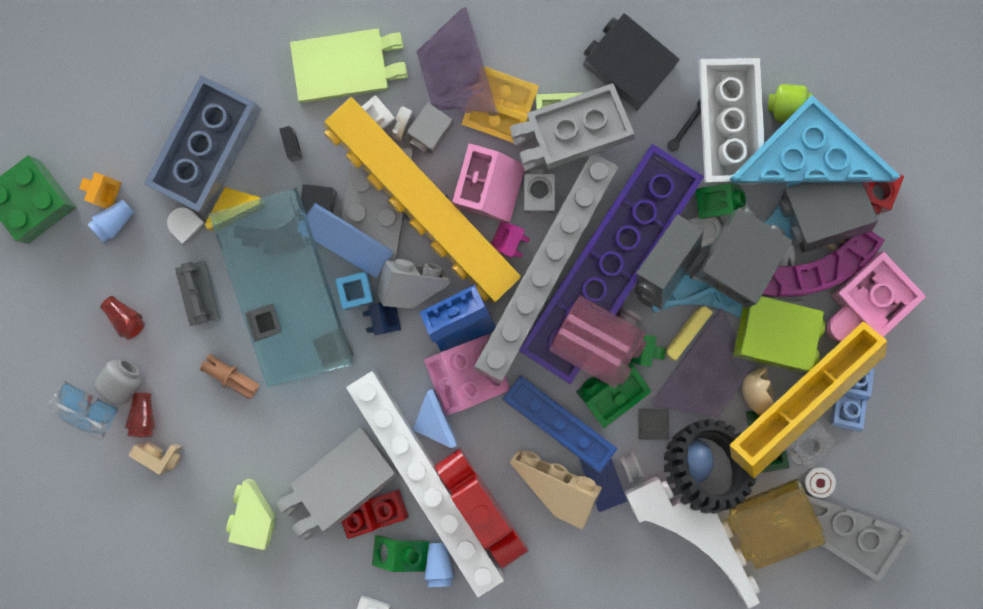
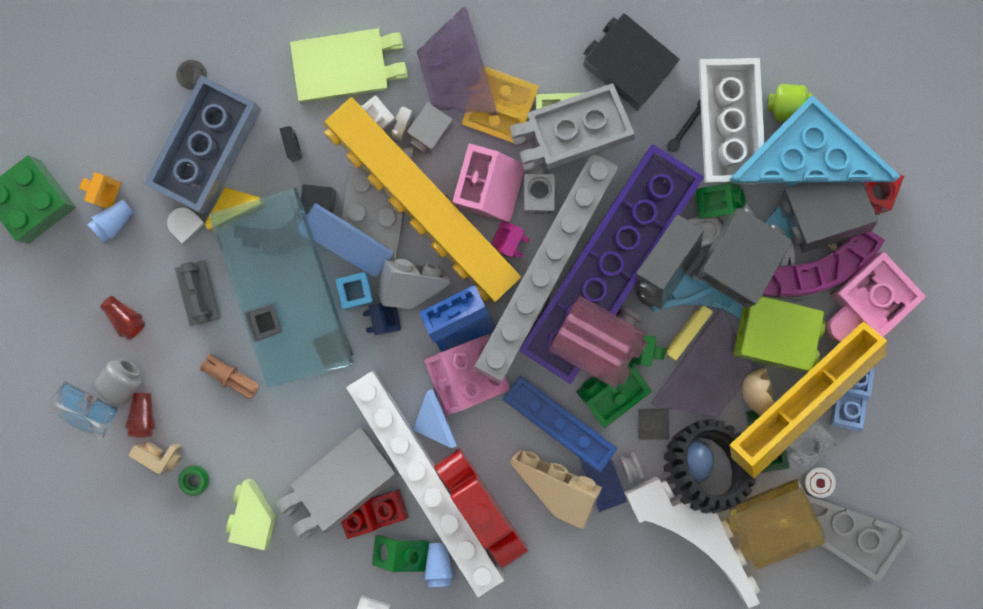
none -> clear smoke plate [176,60,207,90]
none -> green plate [178,465,210,496]

